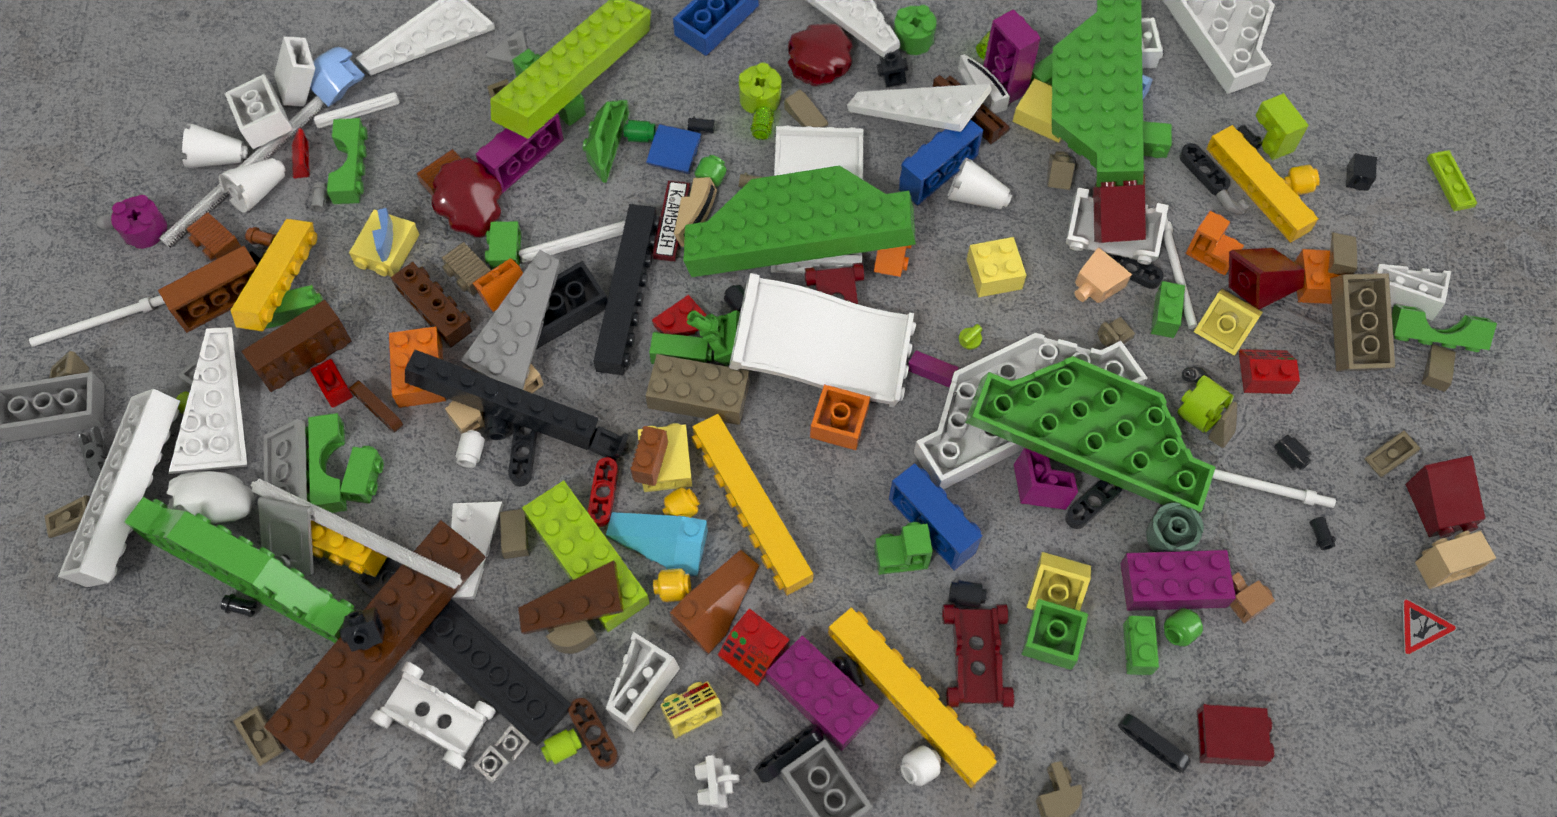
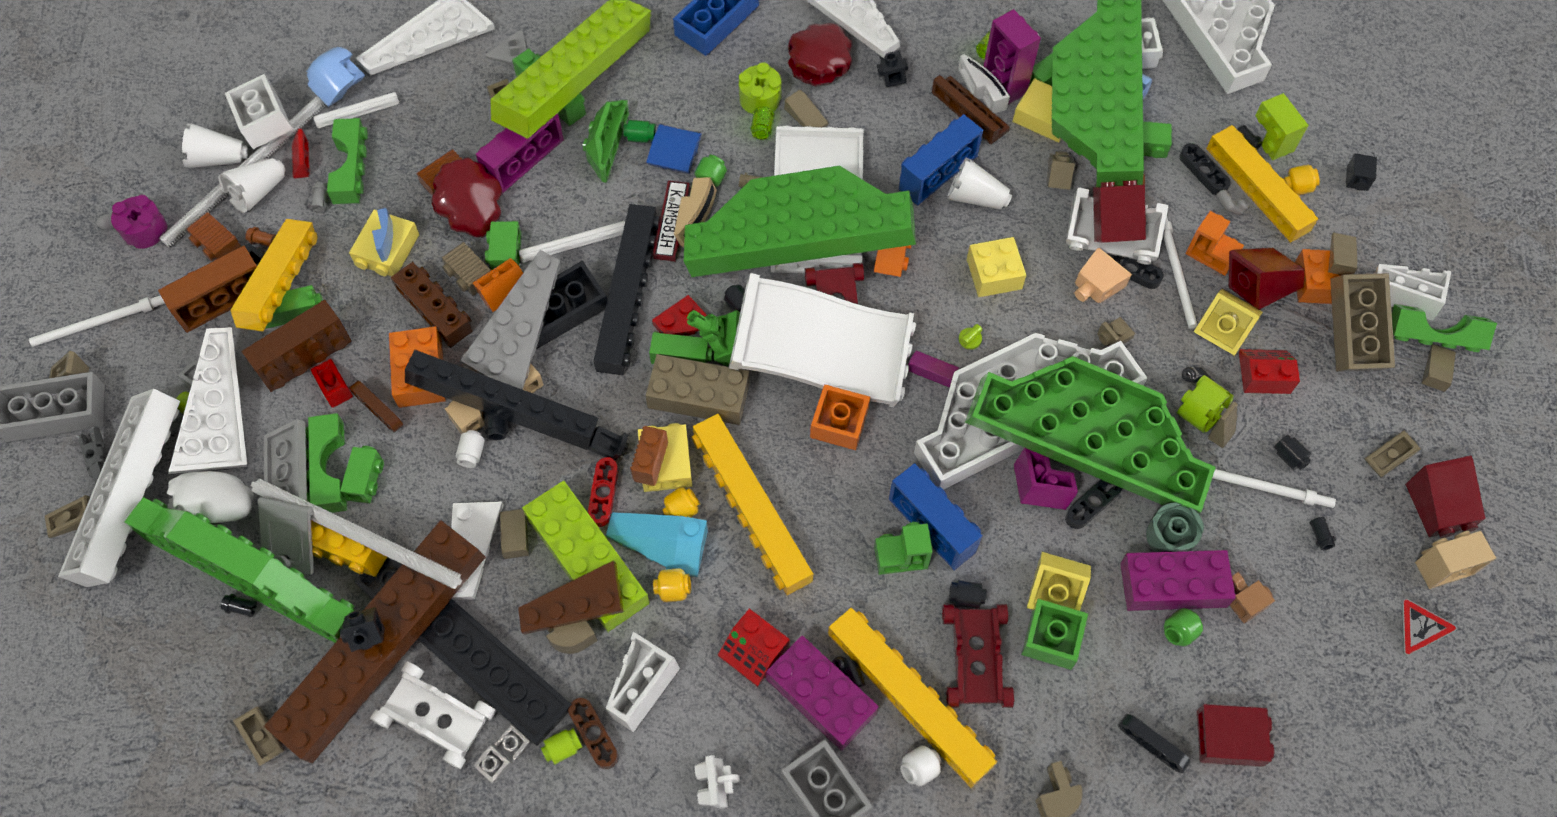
white brick [274,36,315,106] -> none
black beam [508,423,537,487] -> none
light yellow slope [660,681,722,739] -> none
dark orange wedge [670,550,759,655] -> none
black pin [688,116,715,134] -> none
black beam [754,725,824,783] -> none
white wing [847,84,992,132] -> none
bright green brick [893,5,937,55] -> none
bright green brick [1123,616,1159,675] -> none
bright green brick [1151,281,1185,338] -> none
lime tile [1426,150,1477,212] -> none

